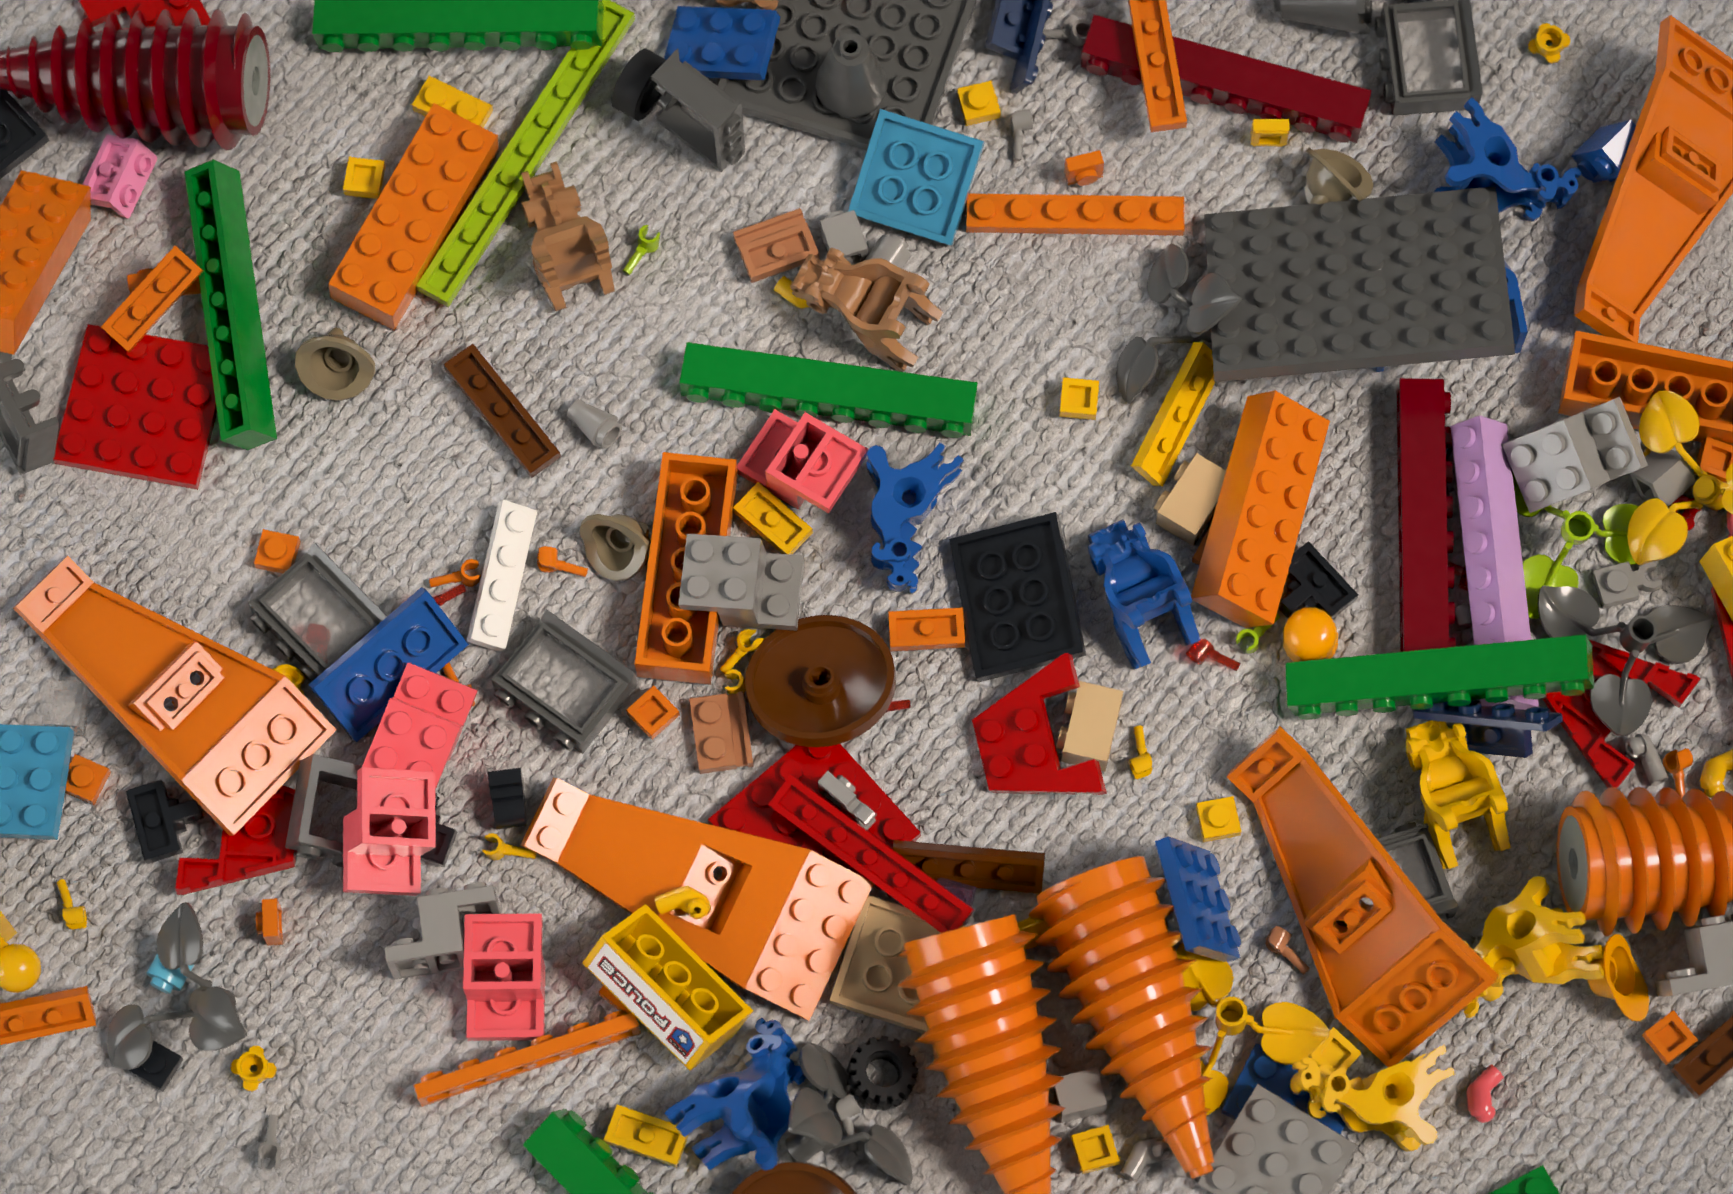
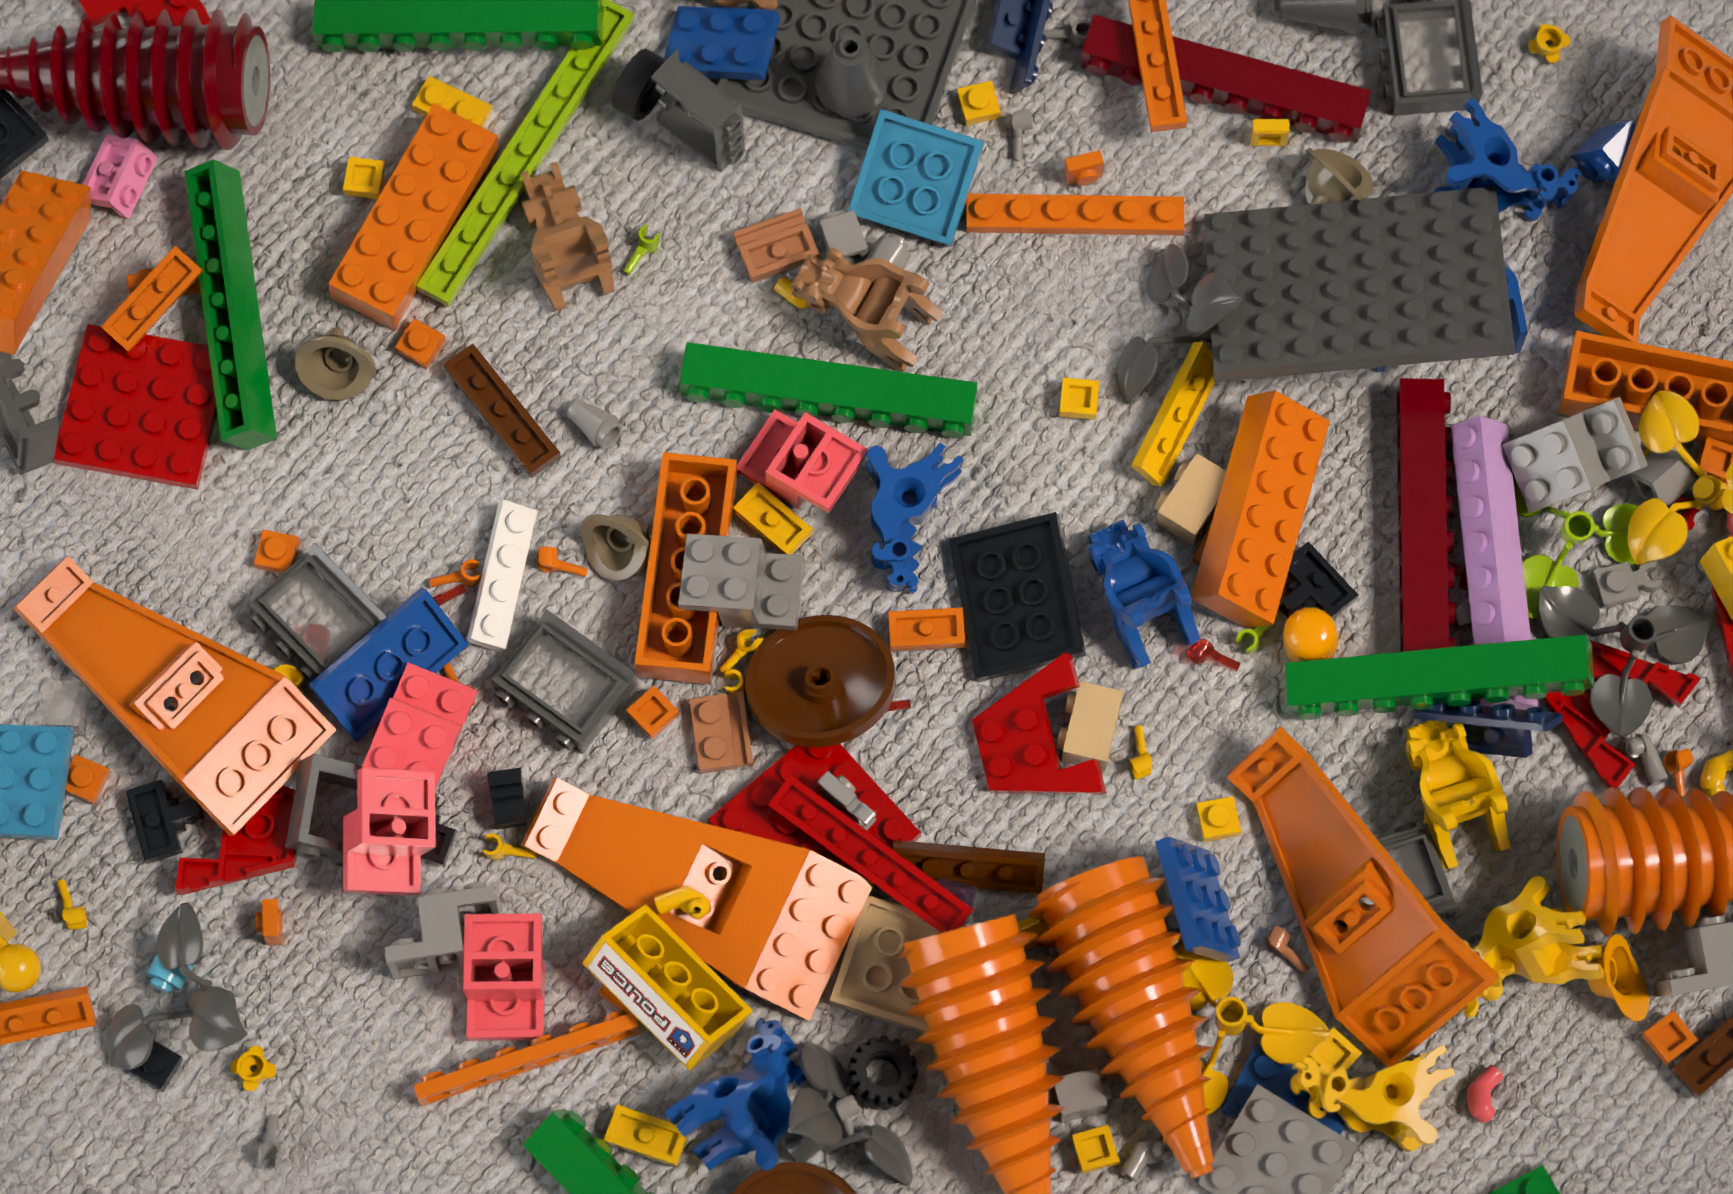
none -> orange plate [394,318,446,370]

